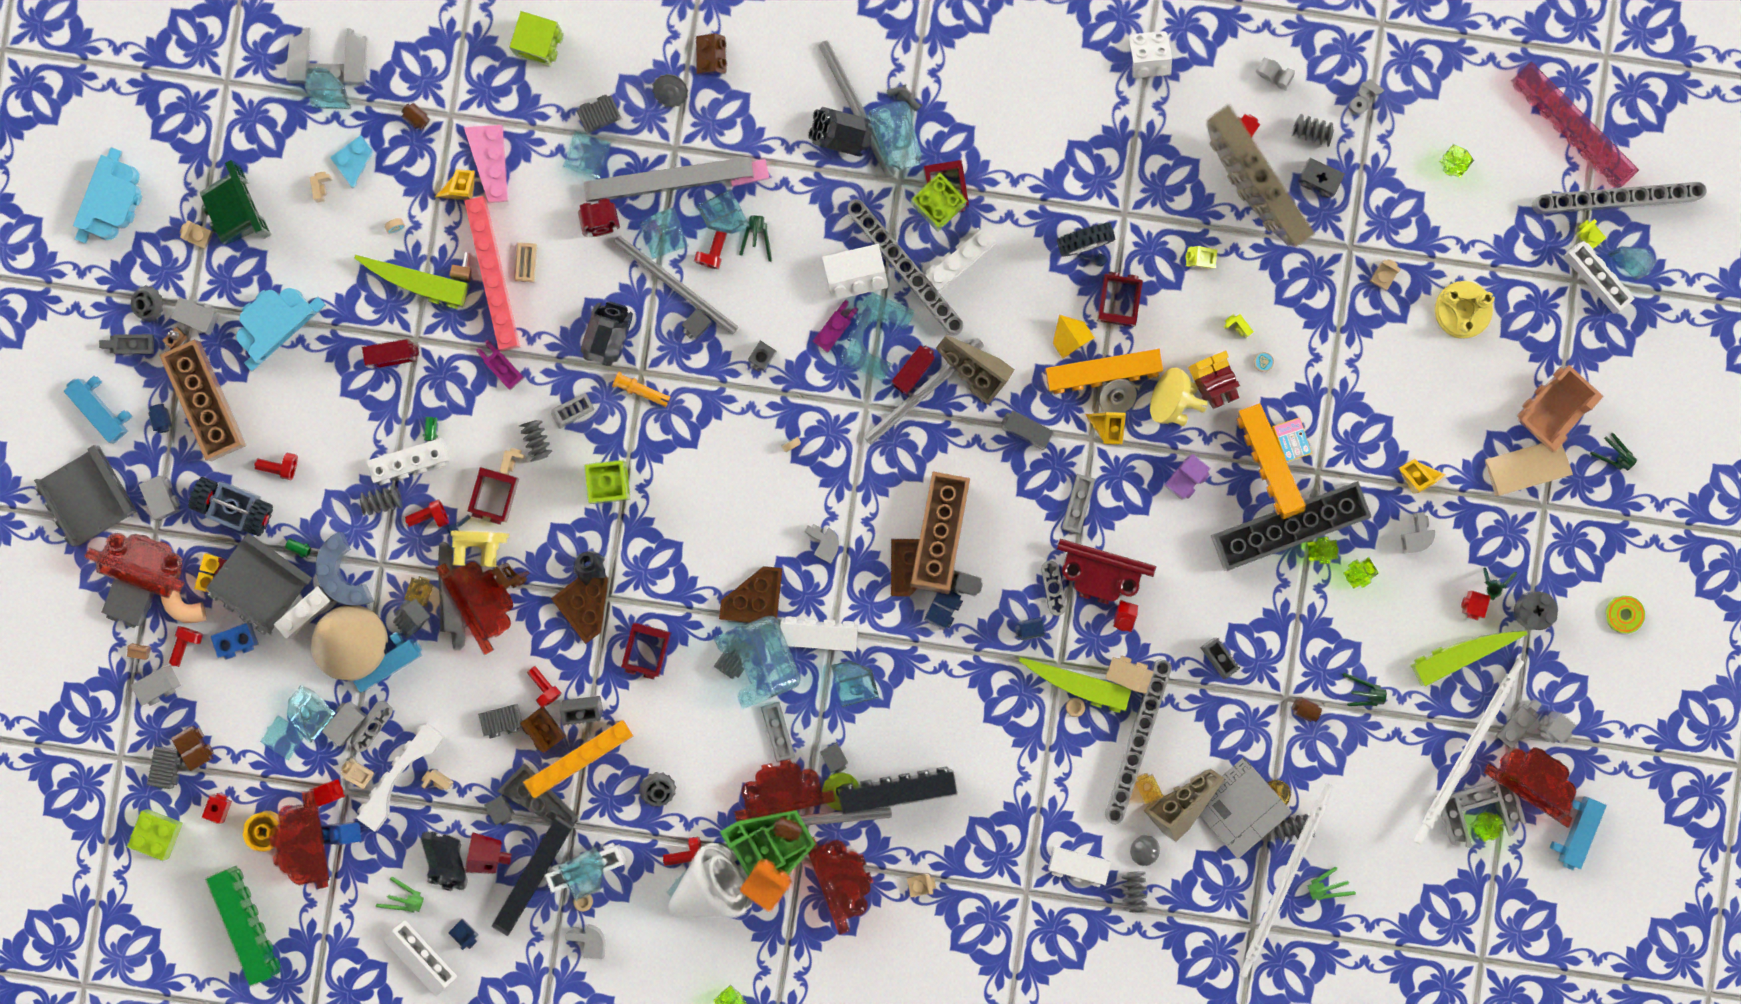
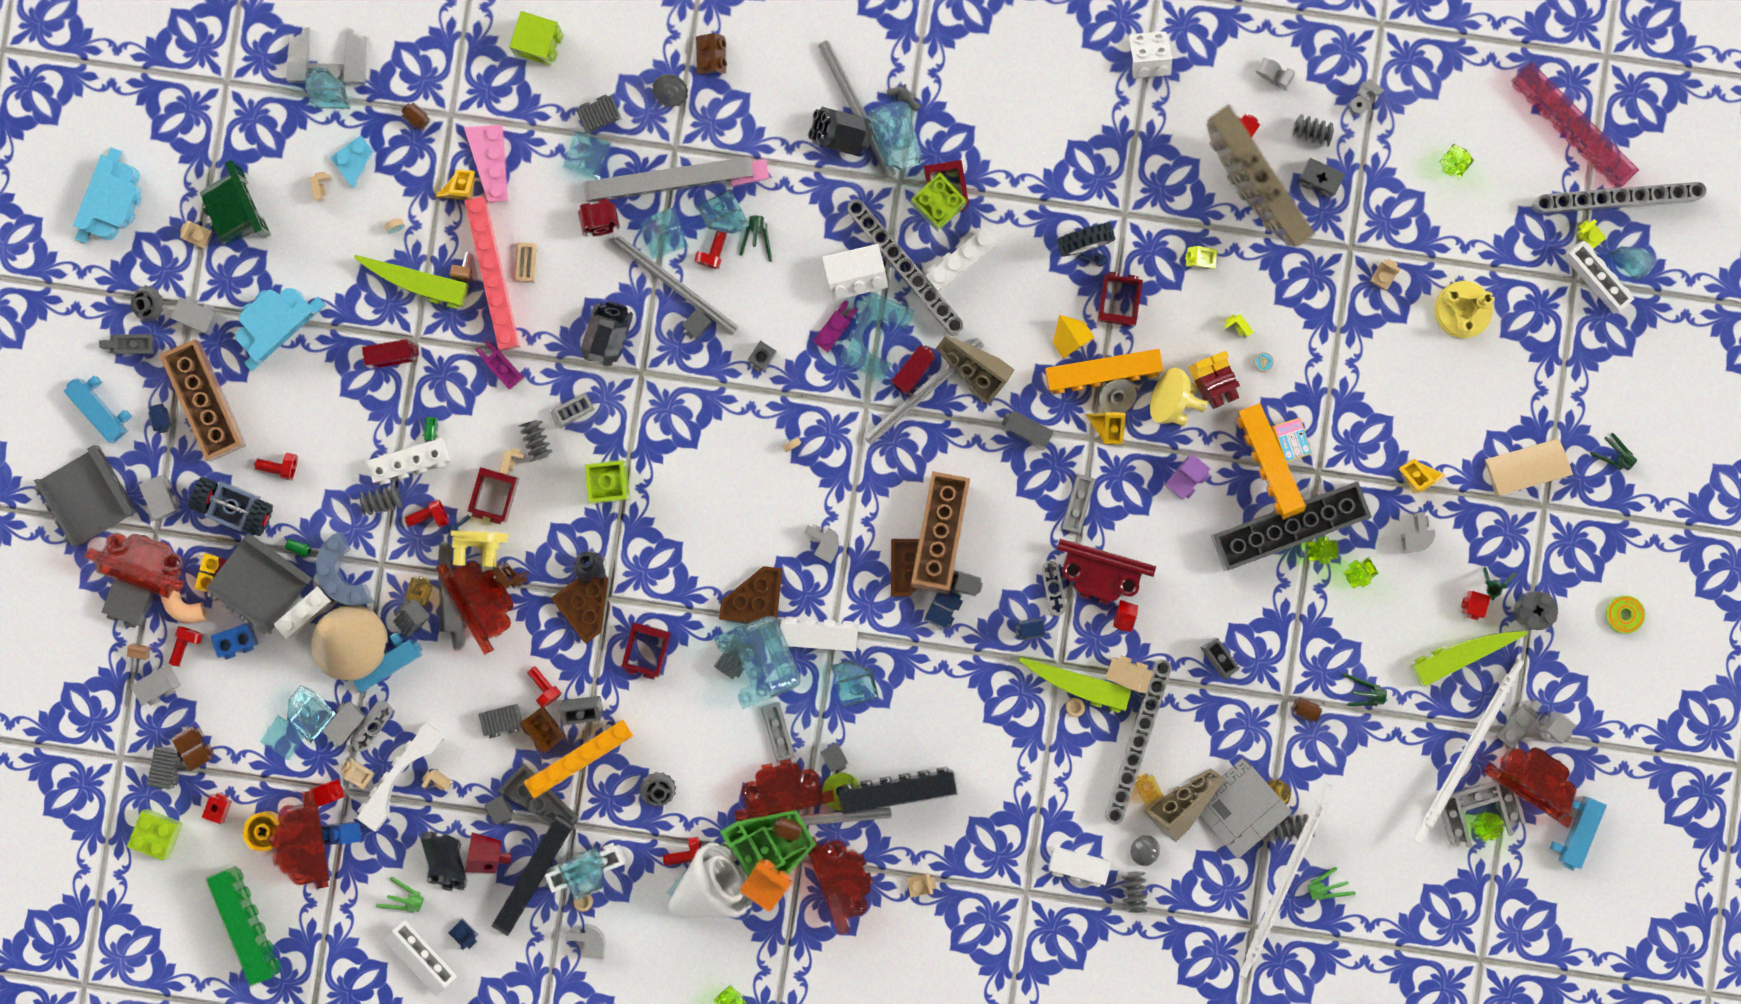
medium nougat piece [162,327,188,349] -> none
light orange pin [612,371,671,408] -> none
nougat cylinder [1517,365,1604,452] -> none

